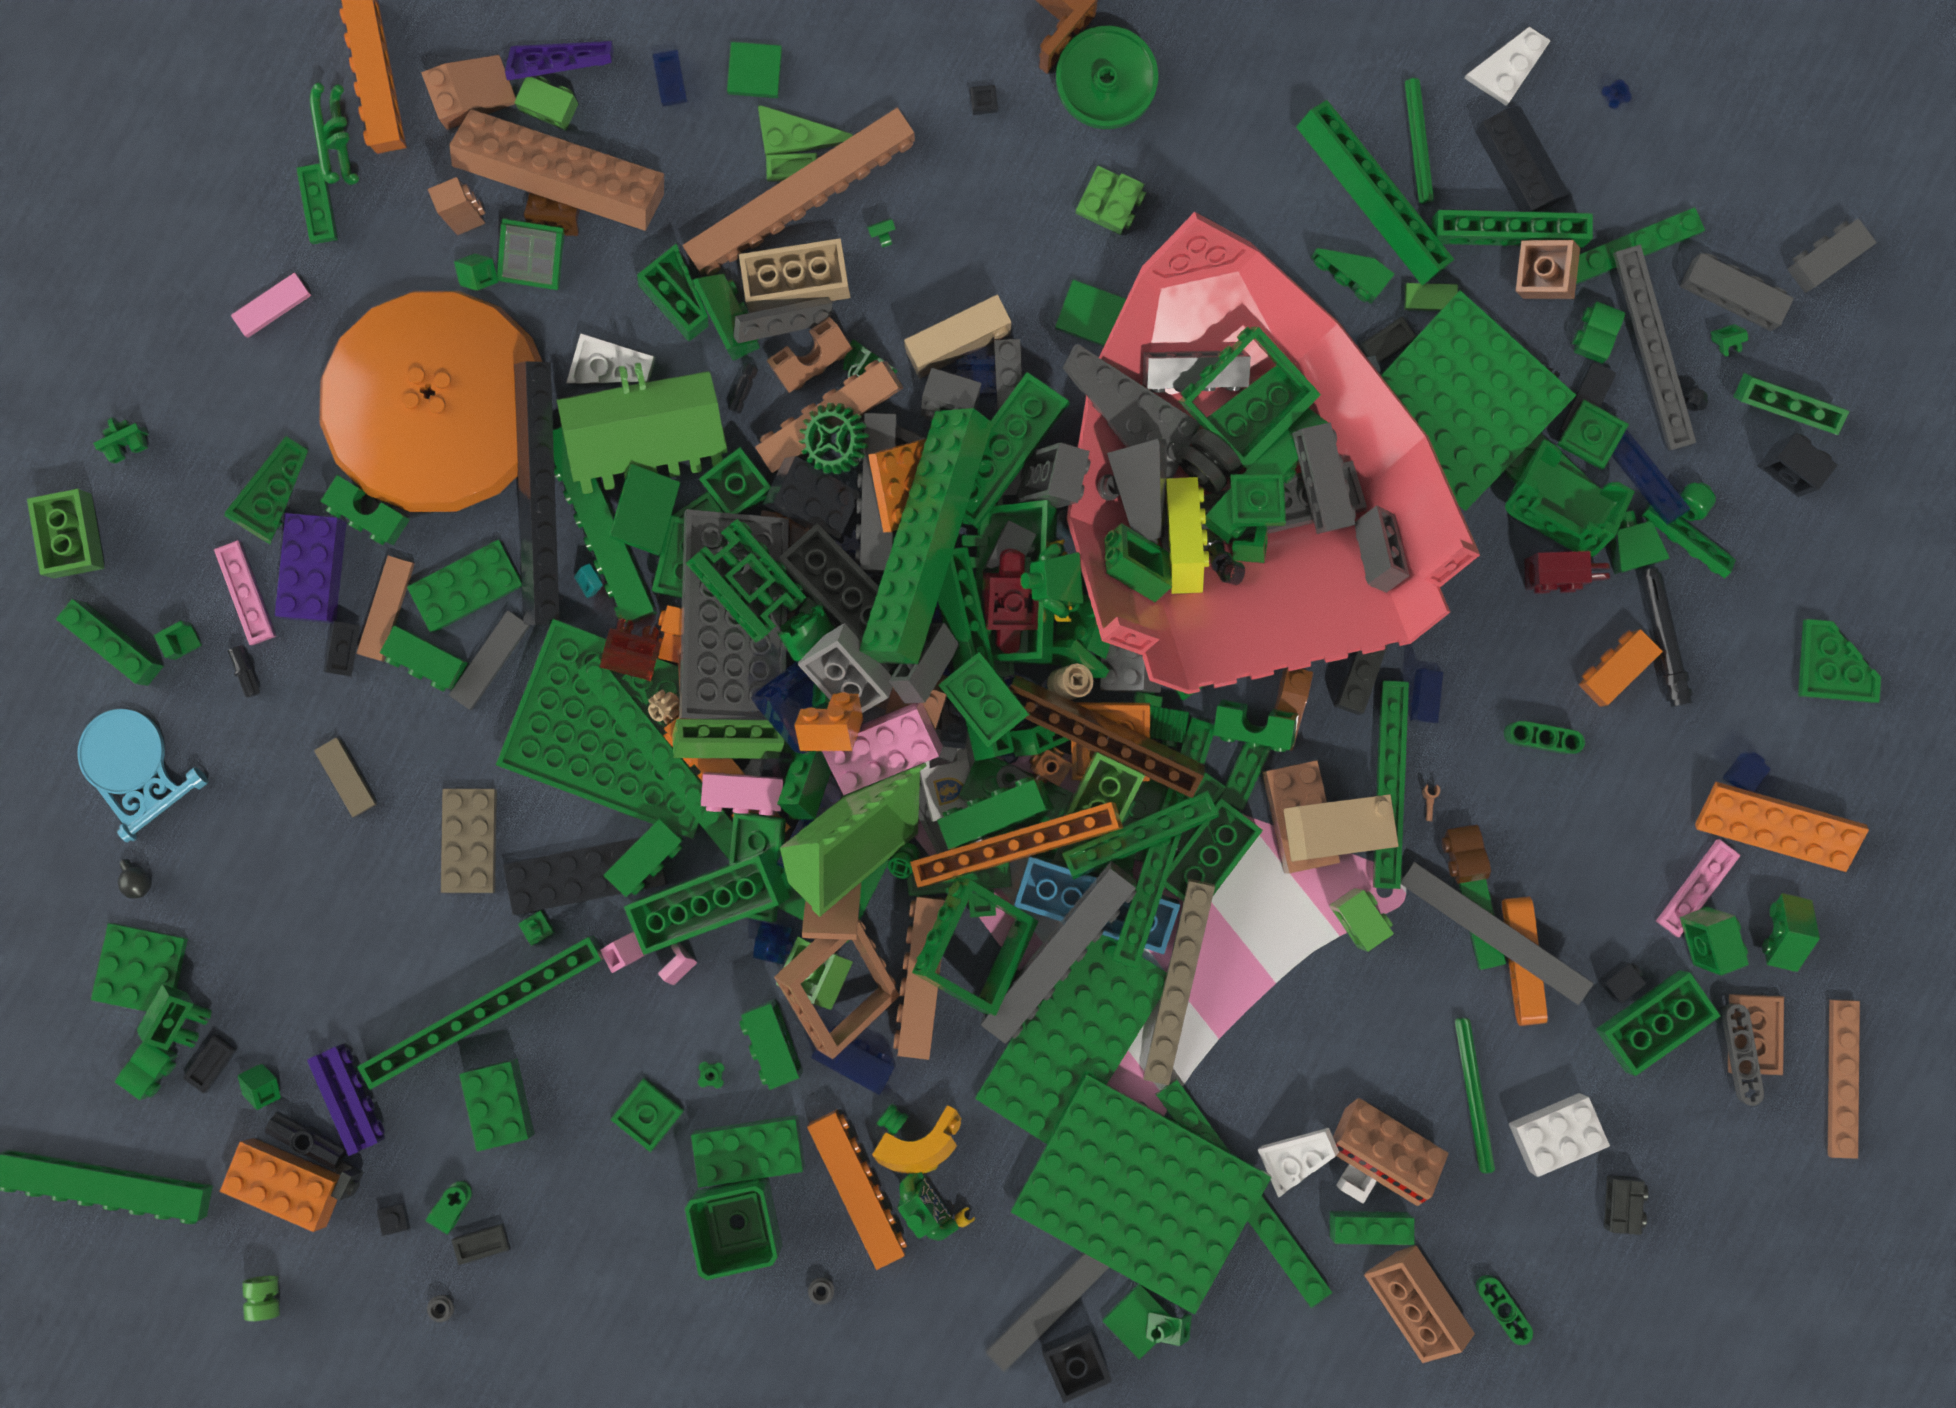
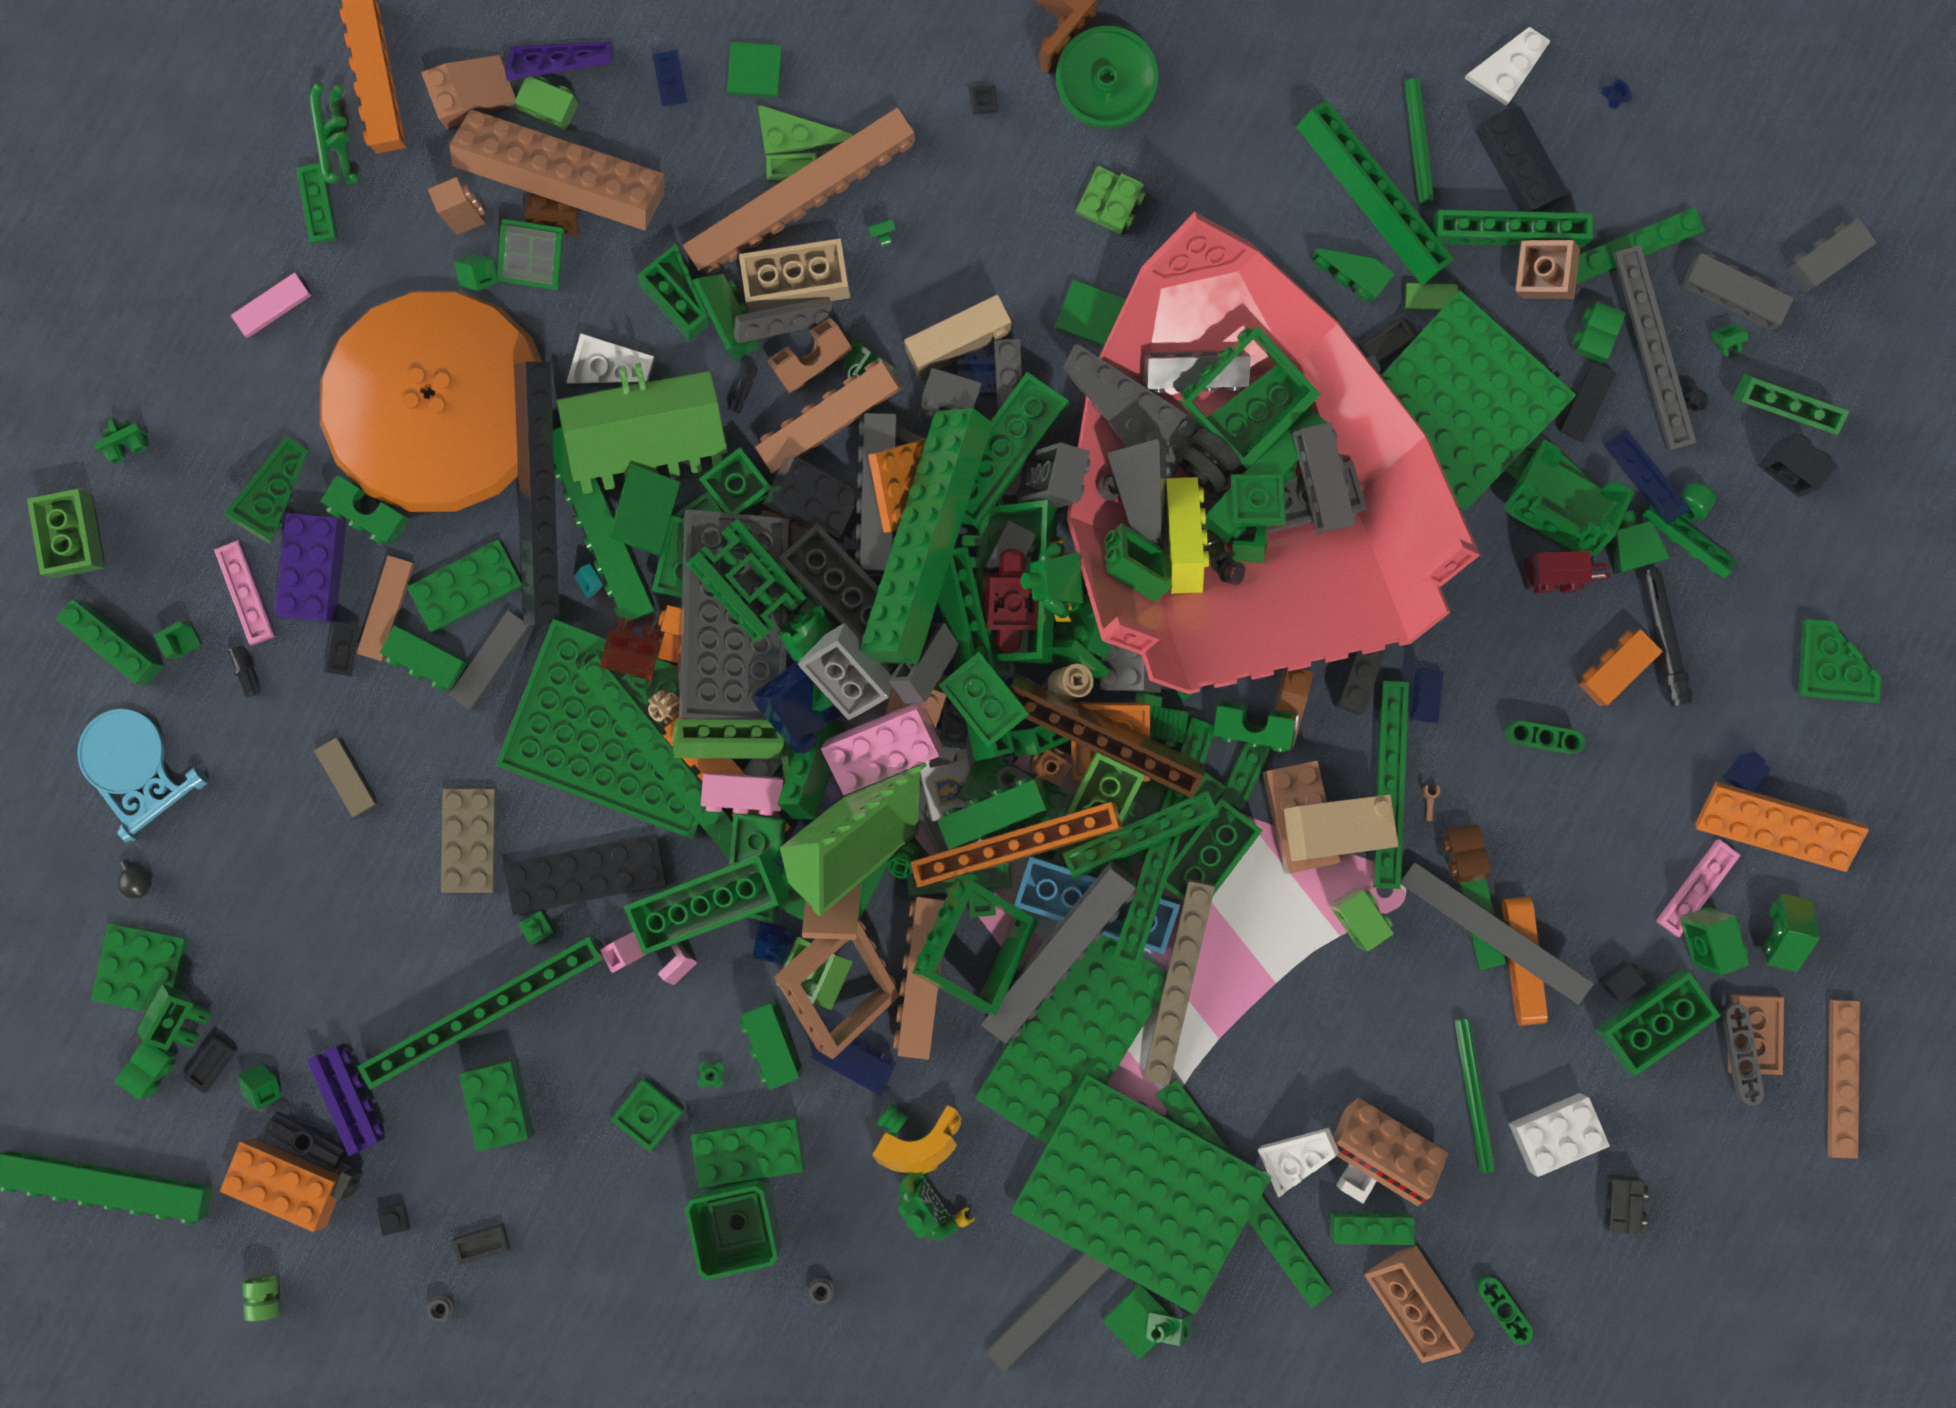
green piece [425,1181,472,1235] -> none
green brick [603,817,683,897] -> none
black tile [759,752,793,778] -> none
orange brick [794,692,863,751] -> none
green gear [798,403,870,474] -> none
orange brick [807,1109,908,1270] -> none
black brick [1041,1325,1112,1403] -> none
dark grey brick [1355,505,1410,593] -> none
green tile [1557,399,1629,470] -> none

